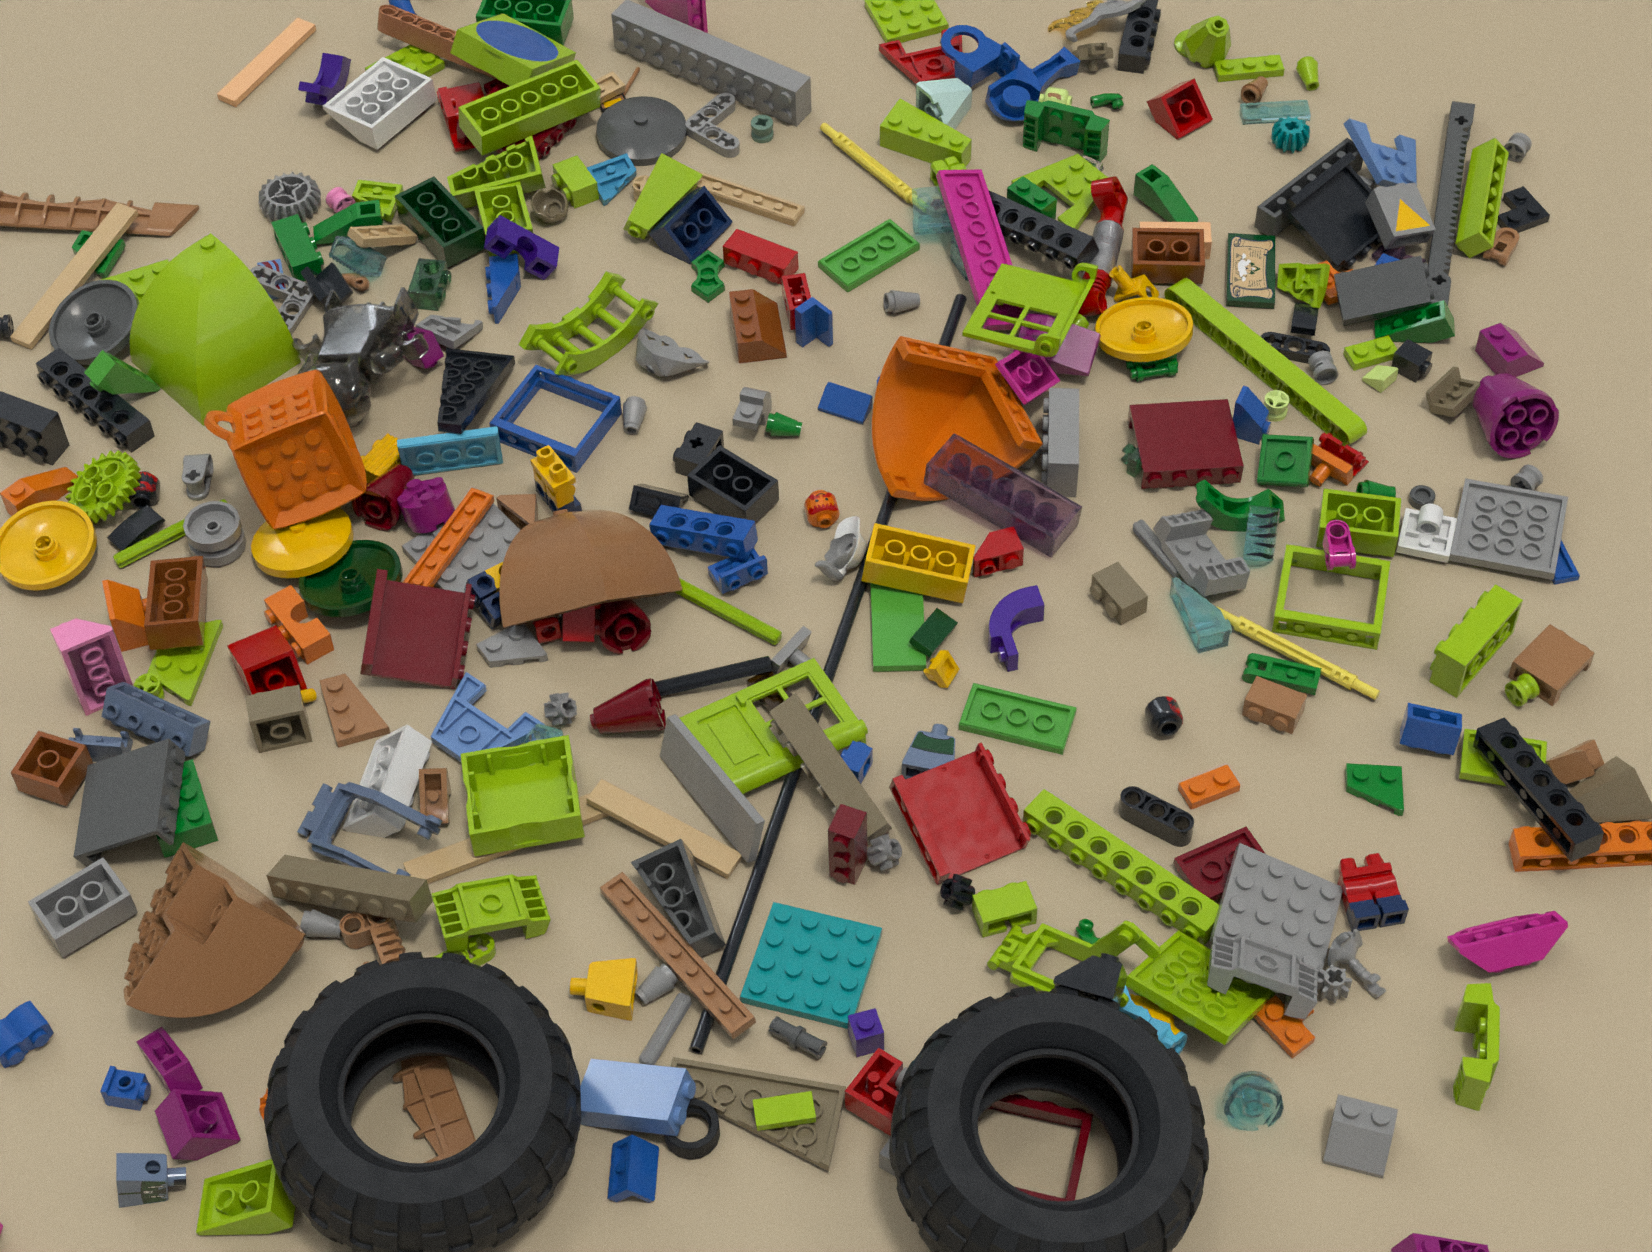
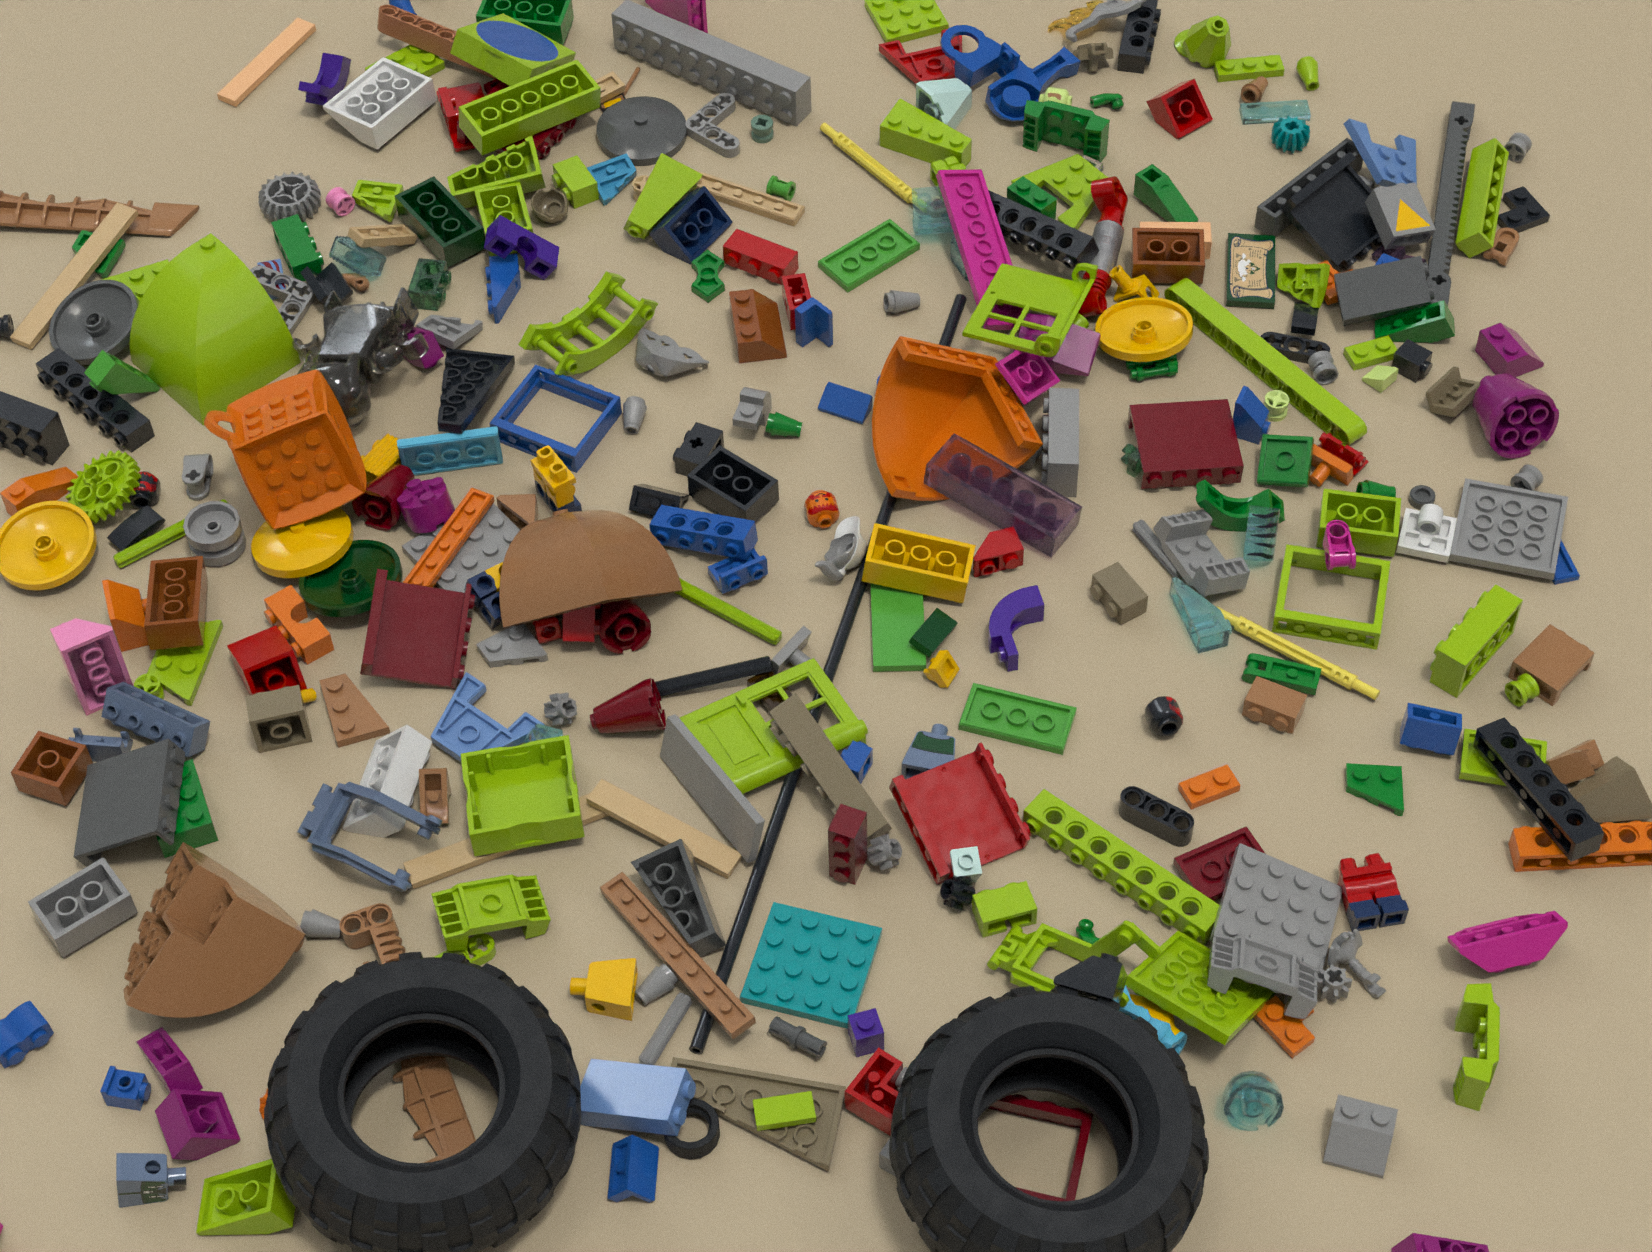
dark tan brick [266,855,433,923] -> none
green slope [313,200,384,245] -> none
none -> bright green bush [766,175,796,201]
none -> light aqua bracket [949,846,982,882]

